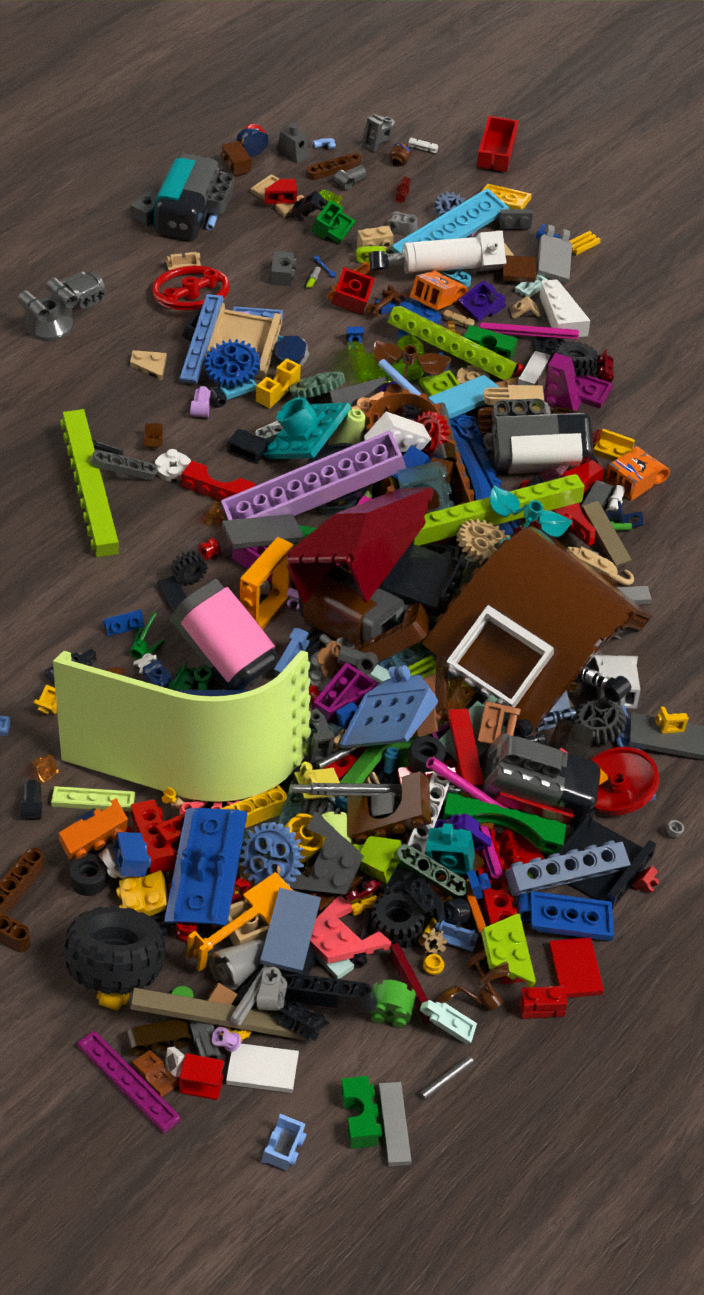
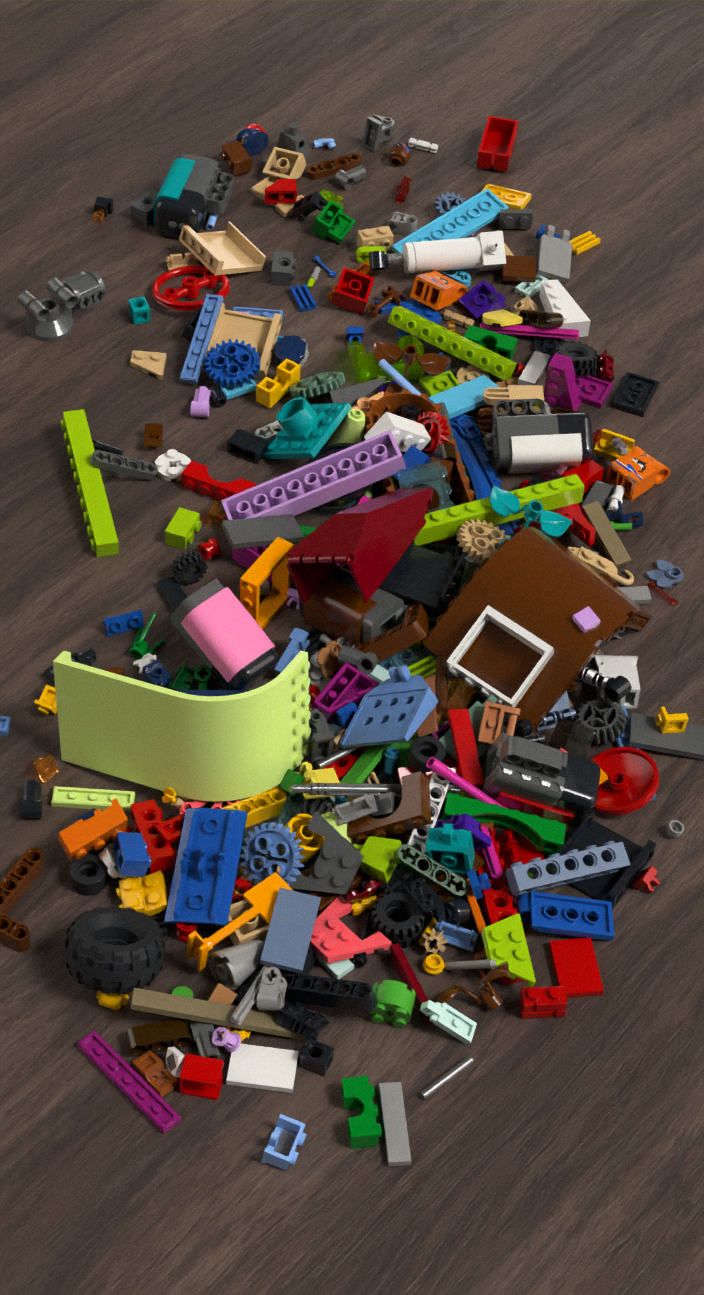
none -> black piece [93,196,114,223]
none -> teal brick [128,296,150,325]
none -> lime brick [165,507,202,550]
none -> tan panel [179,222,266,275]
none -> tan slope [262,147,306,179]
none -> green tile [279,769,304,795]
none -> blue tile [290,284,317,312]
none -> black brick [298,1038,334,1077]
none -> light grey hinge [332,793,378,825]
none -> light grey bar [444,959,496,971]
none -> light yellow tile [482,309,523,327]
none -> dark brown beam [518,310,563,328]
none -> lavender tile [572,606,601,633]
none -> black tile [611,372,659,417]
none -> light grey axle [611,437,628,455]
none -> sand blue plate [646,560,684,588]
none -> clear red hinge [648,581,679,606]

